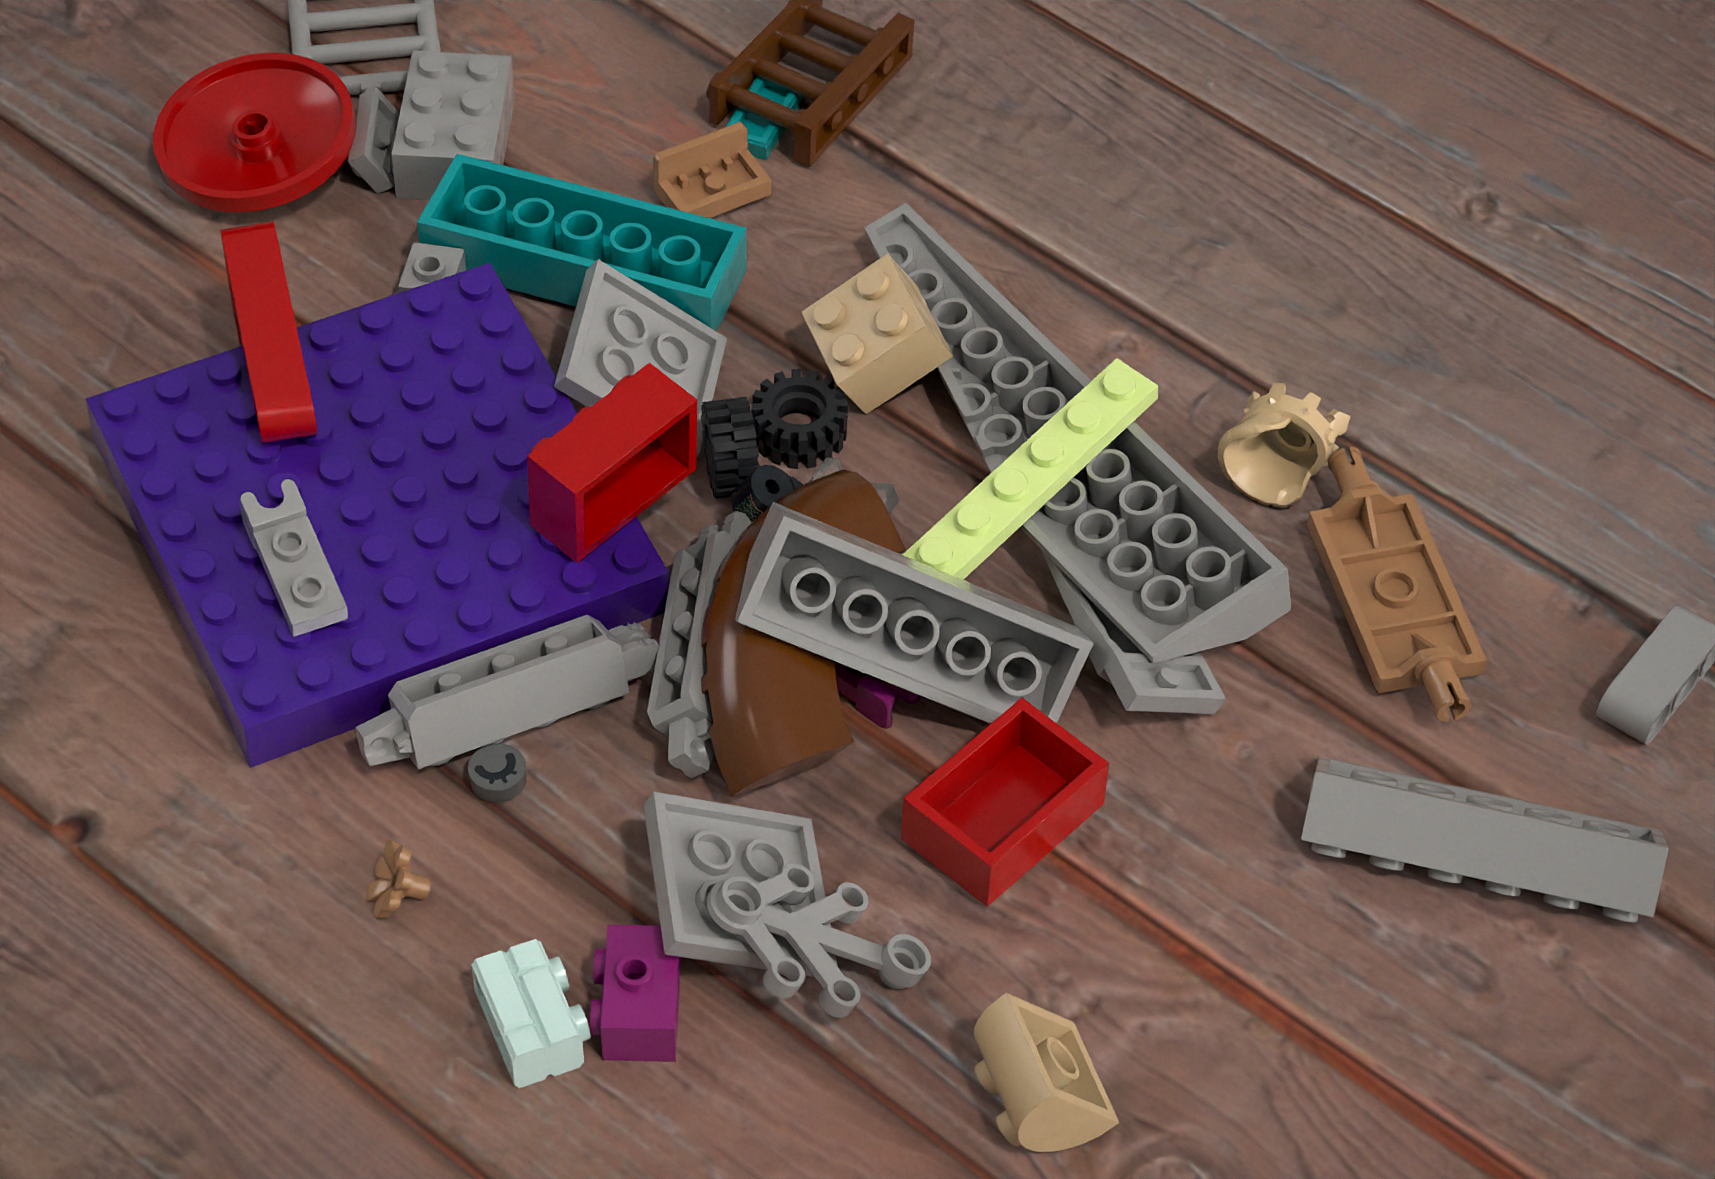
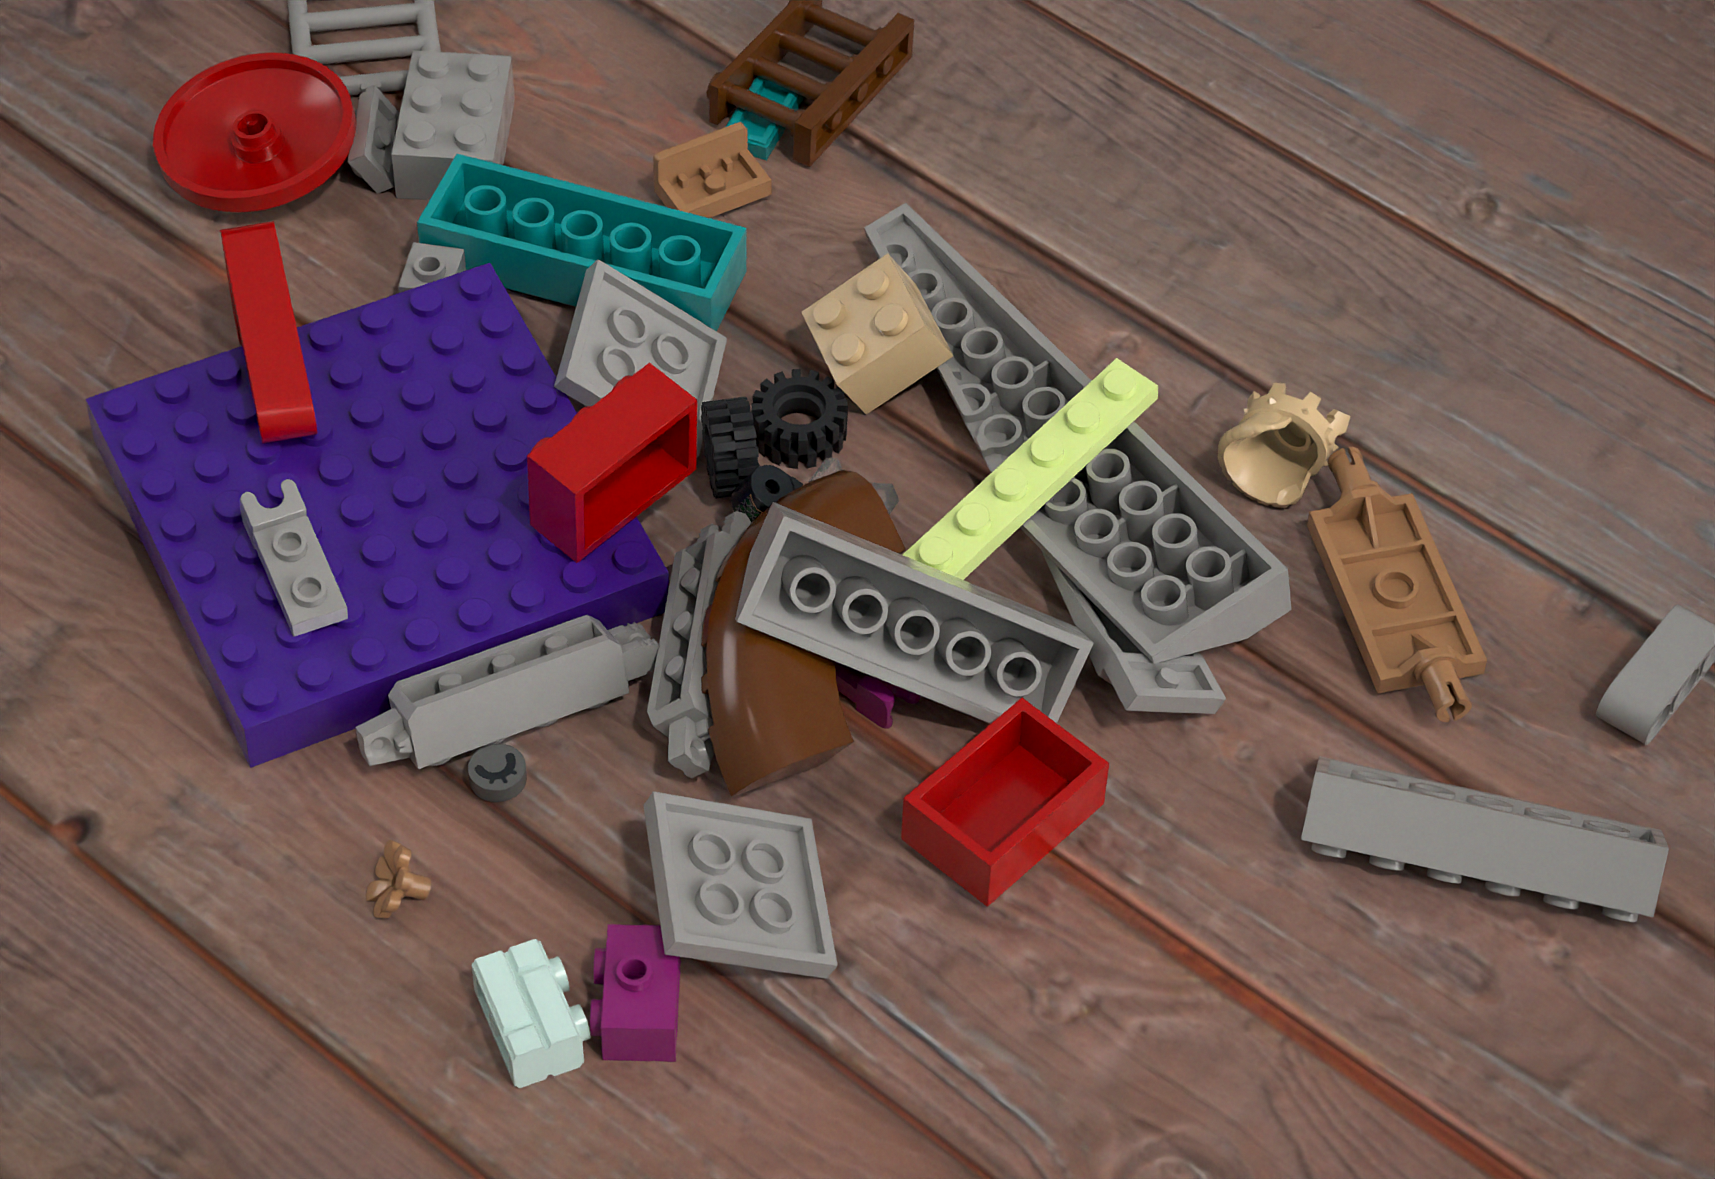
light grey plant [707,863,931,1018] -> none
tan brick [974,993,1119,1152] -> none

